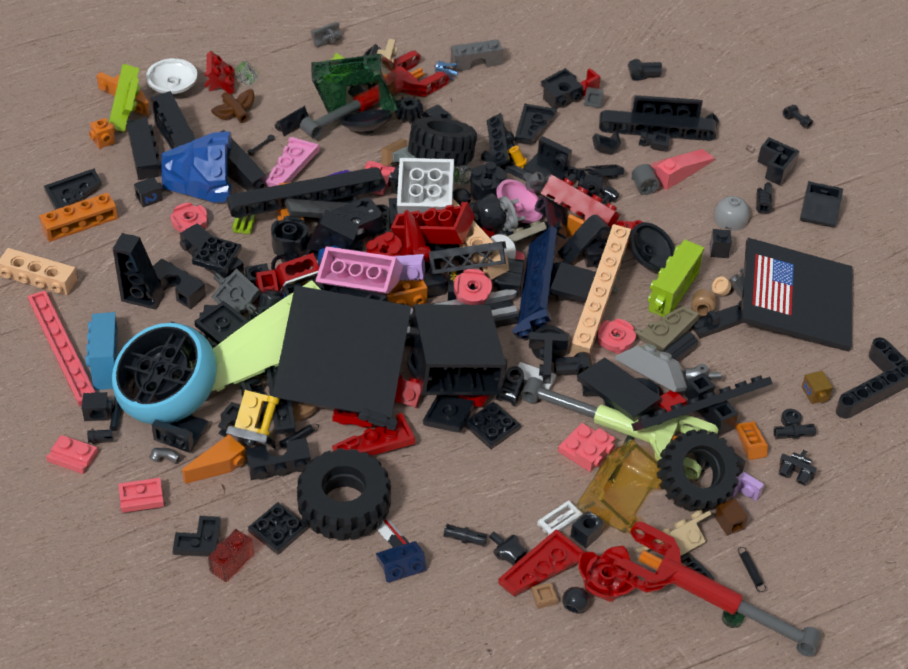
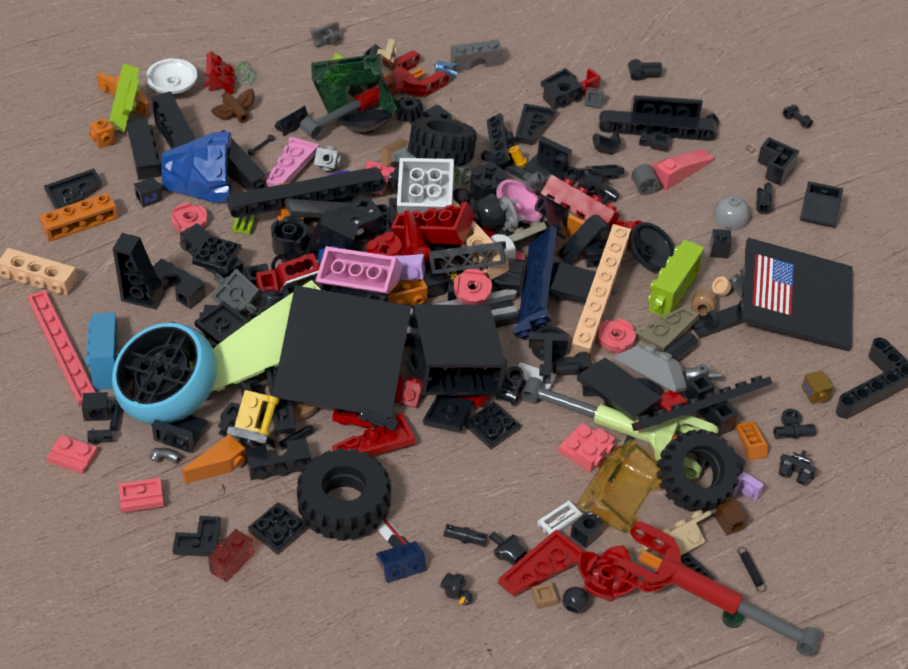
none -> light grey brick [314,145,343,172]
none -> black animal [440,572,473,605]

